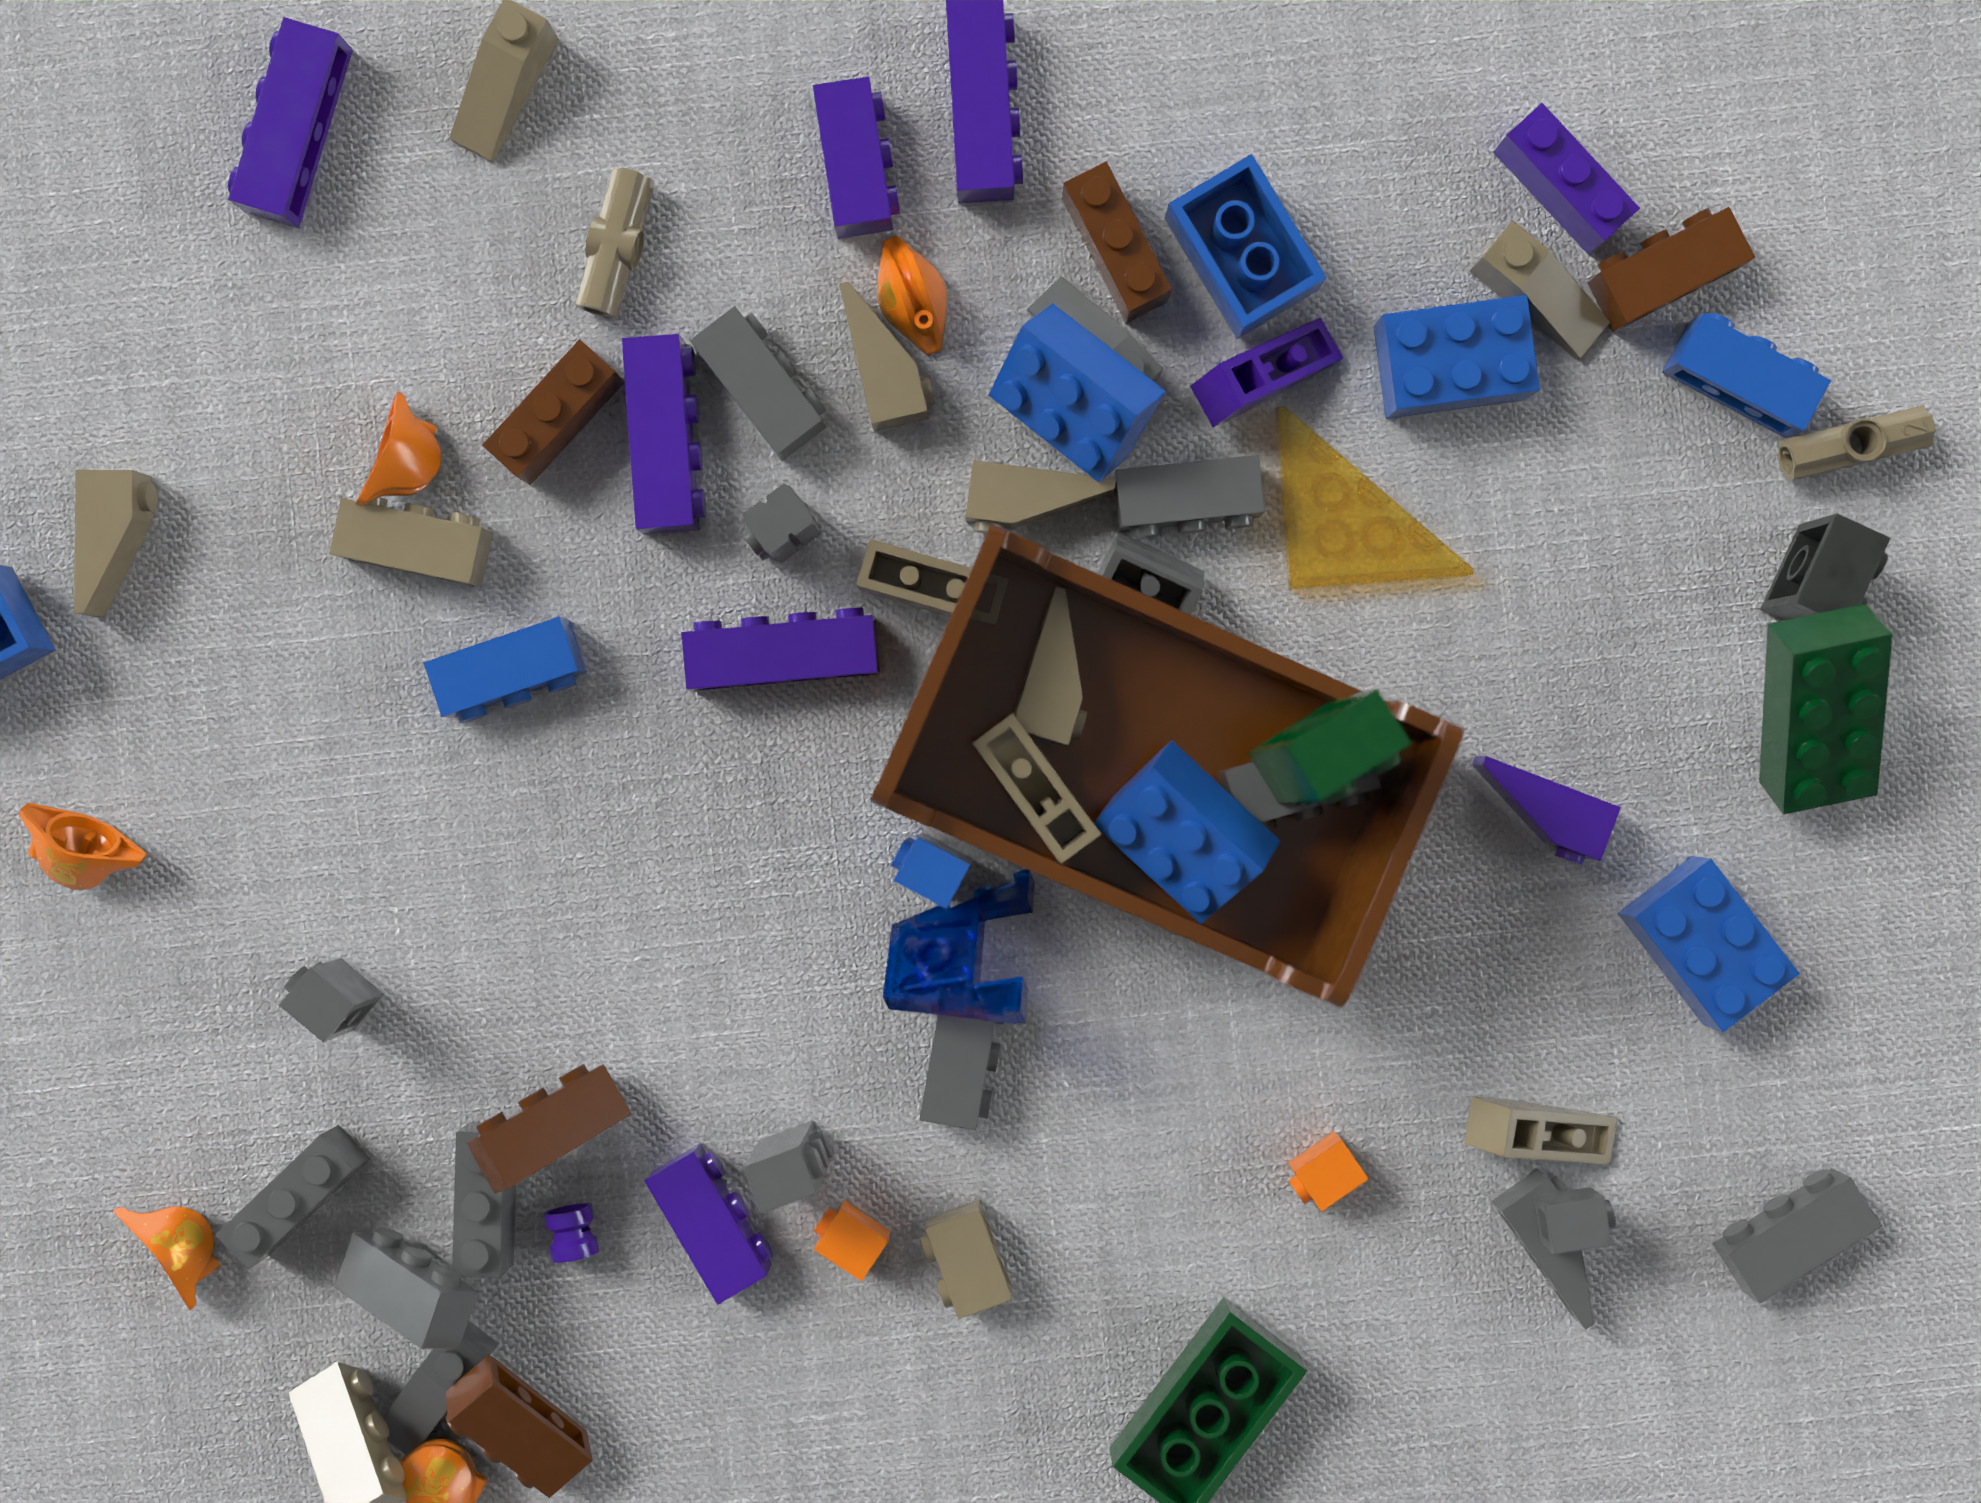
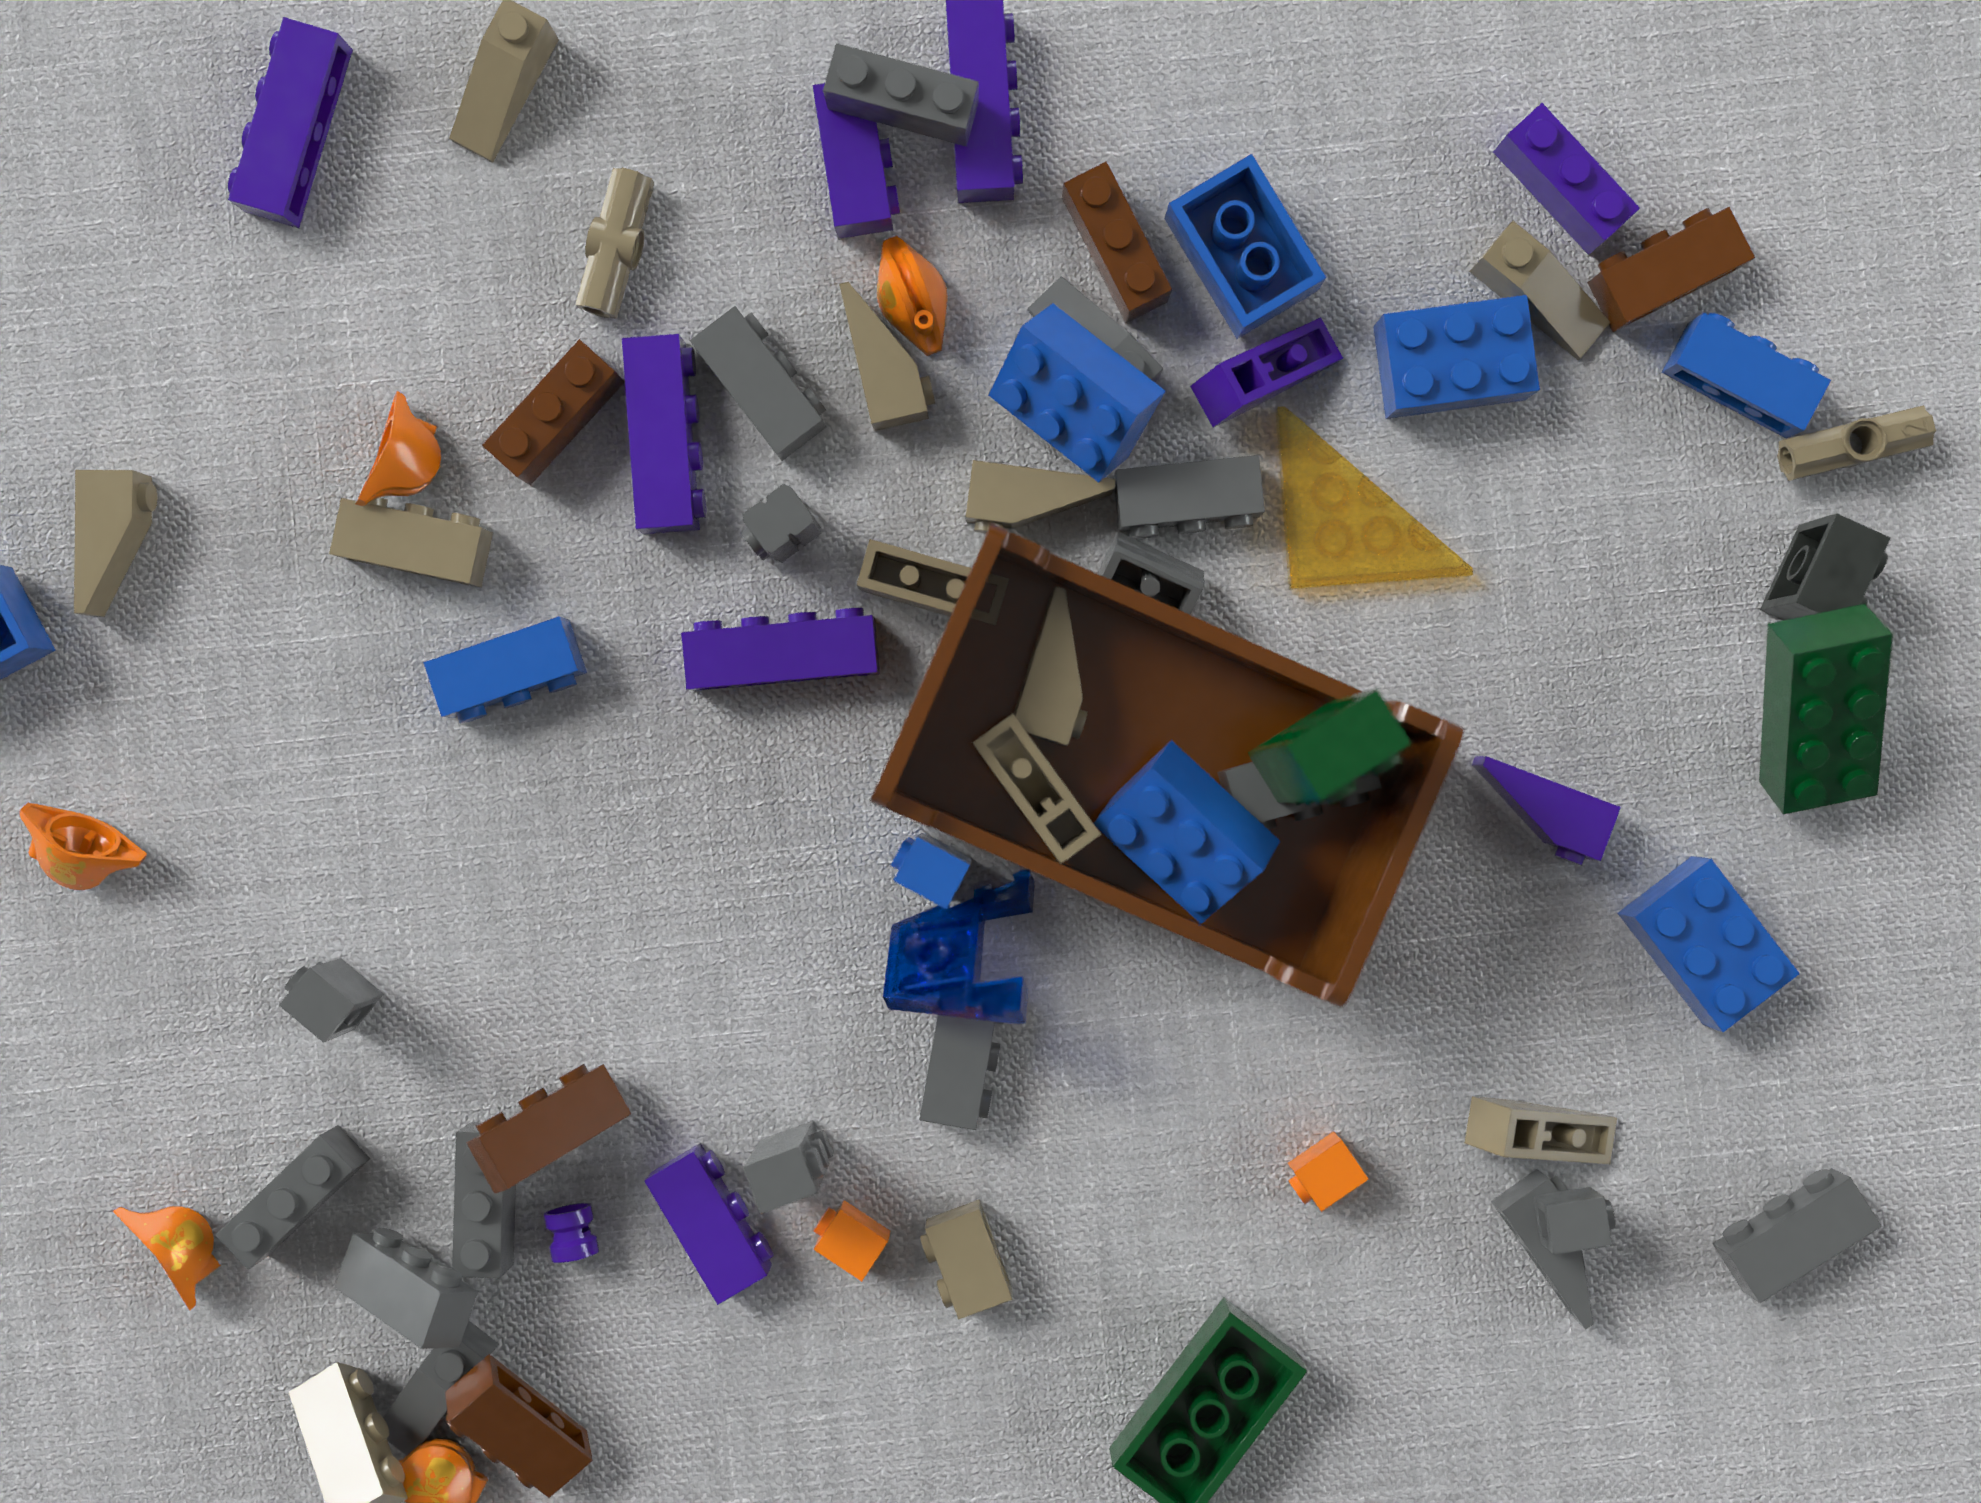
none -> dark grey brick [823,43,979,147]

